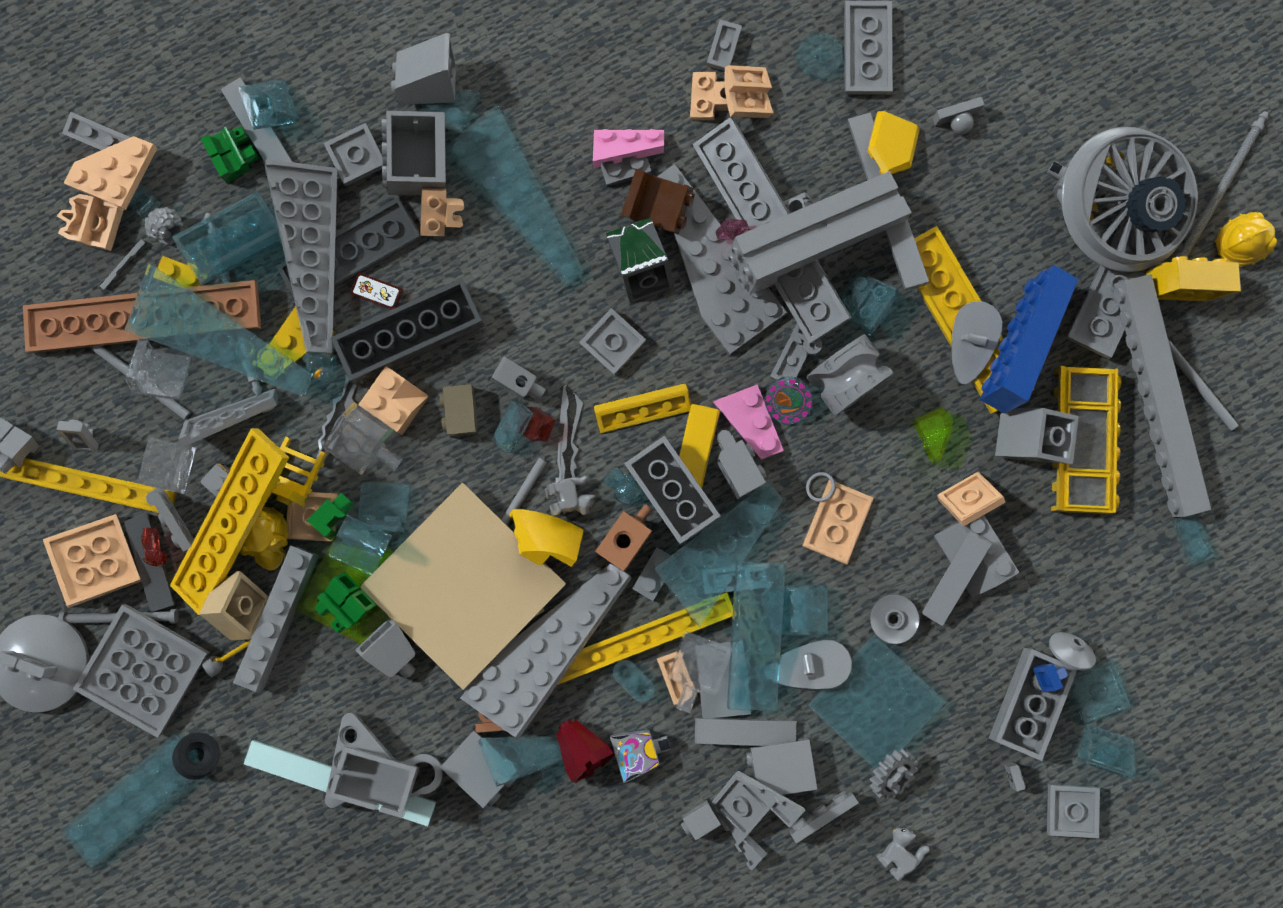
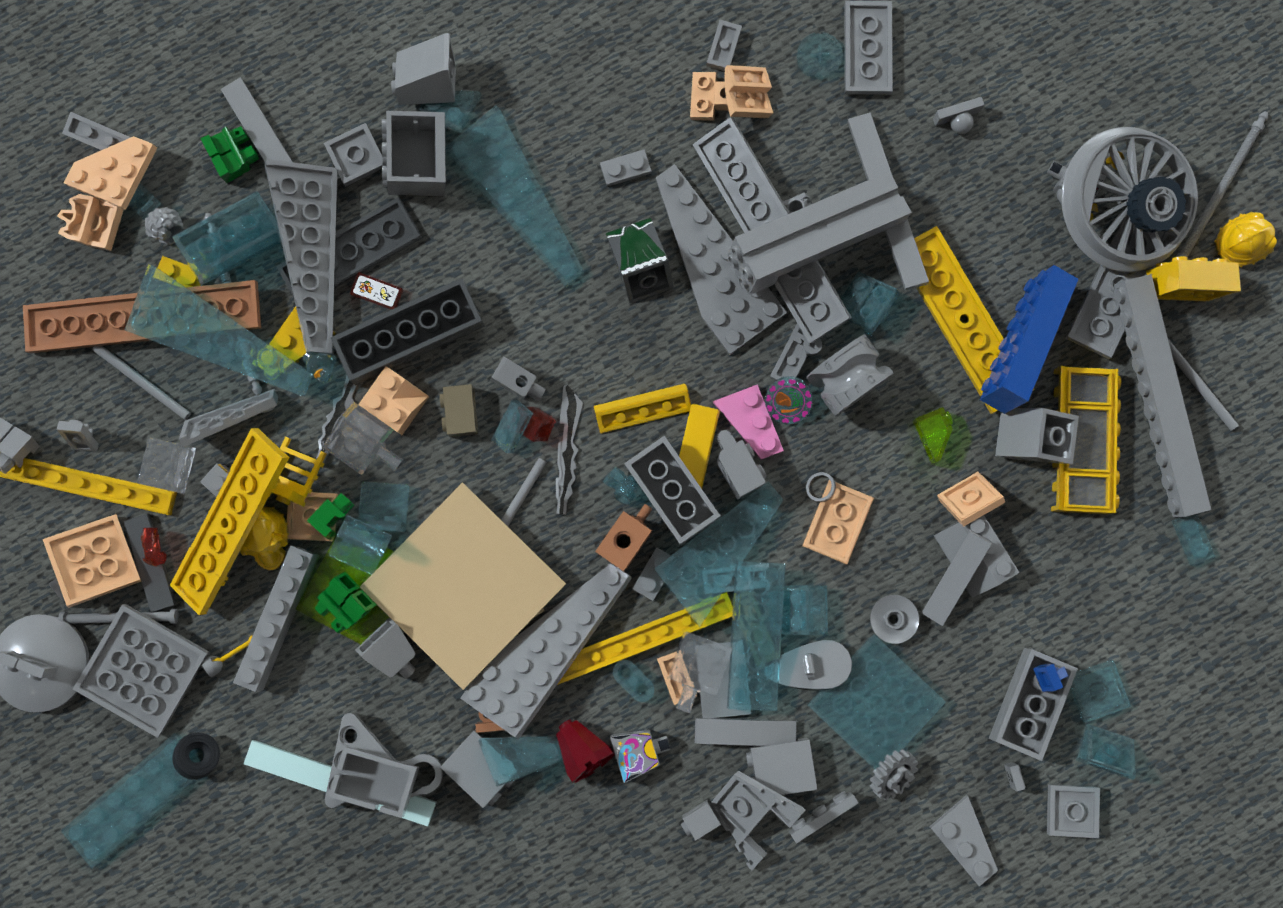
light grey piece [100,240,145,290] -> none
clear bracket [125,338,192,400] -> none
light grey plate [146,488,194,552] -> none
tan slope [199,571,269,640] -> none
clear light blue slope [238,79,299,130] -> none
light nougat plate [420,187,464,236] -> none
yellow slope [509,509,584,567] -> none
light grey animal [545,476,595,516] -> none
light grey plate [579,308,646,375] -> none
bright pink wing [593,129,664,168] -> none
reddish brown panel [621,169,695,234] -> none
clear pink tile [715,219,748,239] -> none
yellow tile [867,111,920,175] -> none
light grey animal [876,827,930,881] -> none
light grey shield [951,301,1002,385] -> none
light grey dish [1049,632,1096,671] -> none
none -> light grey wing [929,795,998,886]

